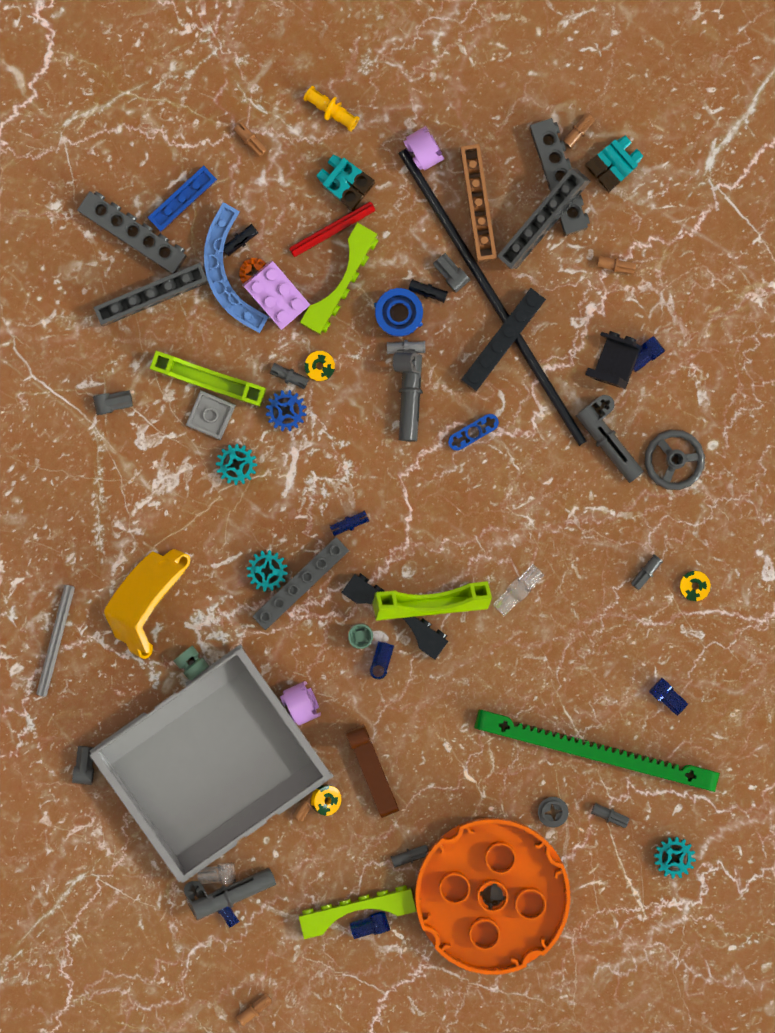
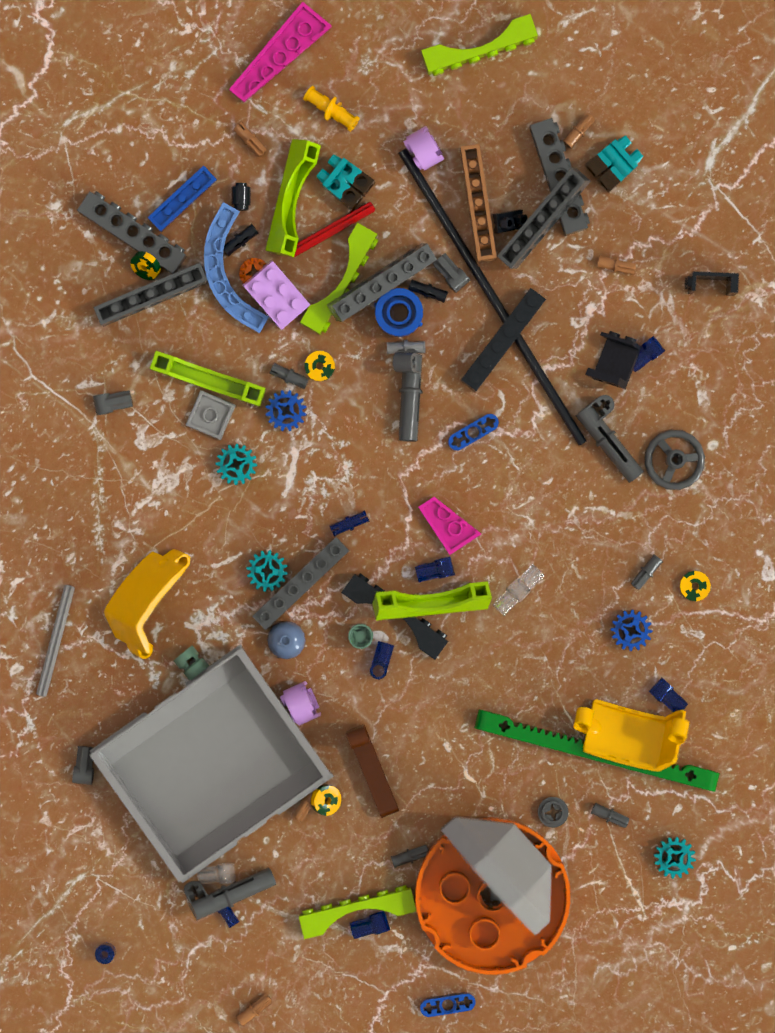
none -> clear blue brick [95,942,116,964]
none -> piece [130,251,161,280]
none -> dark pink wing [229,2,332,102]
none -> black brick [231,183,251,211]
none -> lime arch [265,139,321,257]
none -> sand blue cylinder [267,621,306,659]
none -> dark grey brick [327,243,437,322]
none -> clear blue piece [415,556,455,582]
none -> dark pink wing [418,497,481,555]
none -> blue beam [420,992,476,1017]
none -> lime arch [421,14,538,76]
none -> light grey panel [441,816,551,935]
none -> black hips [493,209,528,233]
none -> yellow panel [573,699,689,772]
none -> blue gear [610,610,653,651]
none -> black panel [685,271,739,296]

